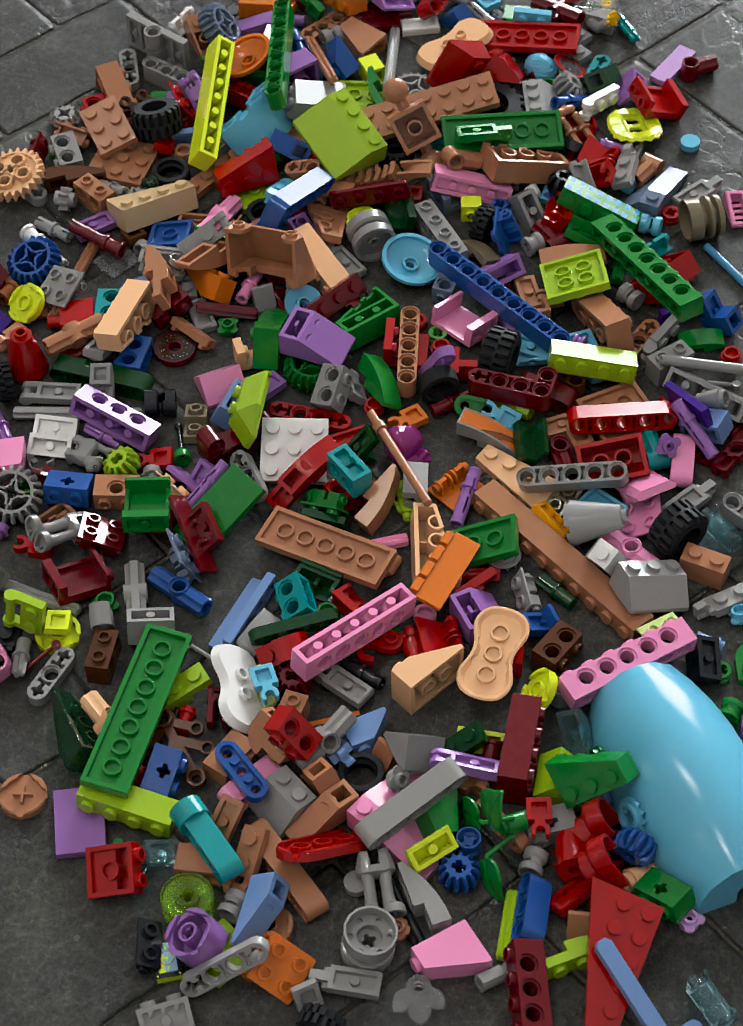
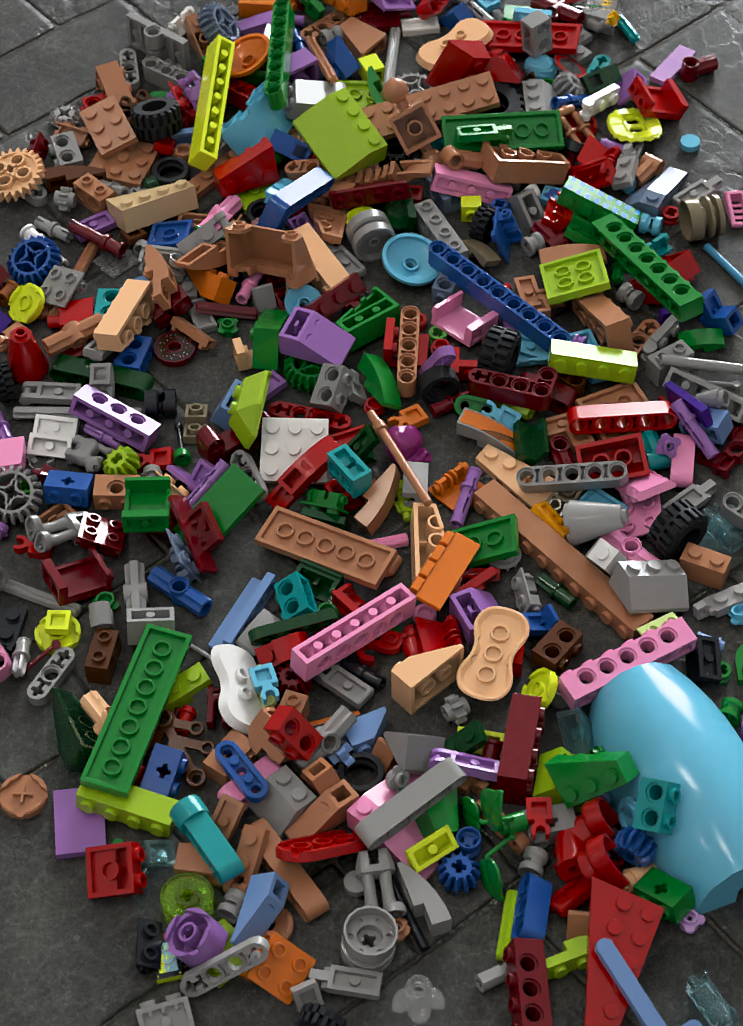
lime plate [3,589,47,637] -> none
bright pink slope [193,364,244,409] -> none
bright pink slope [409,919,492,980] -> none
medium lavender brick [481,253,527,284] -> none
black piece [547,169,573,198] -> none
light grey hinge [568,159,597,189] -> none
red plate [720,346,742,363] -> none
none -> light grey gear [441,694,471,725]
none -> light grey brick [520,9,553,59]
none -> teal brick [632,777,681,835]

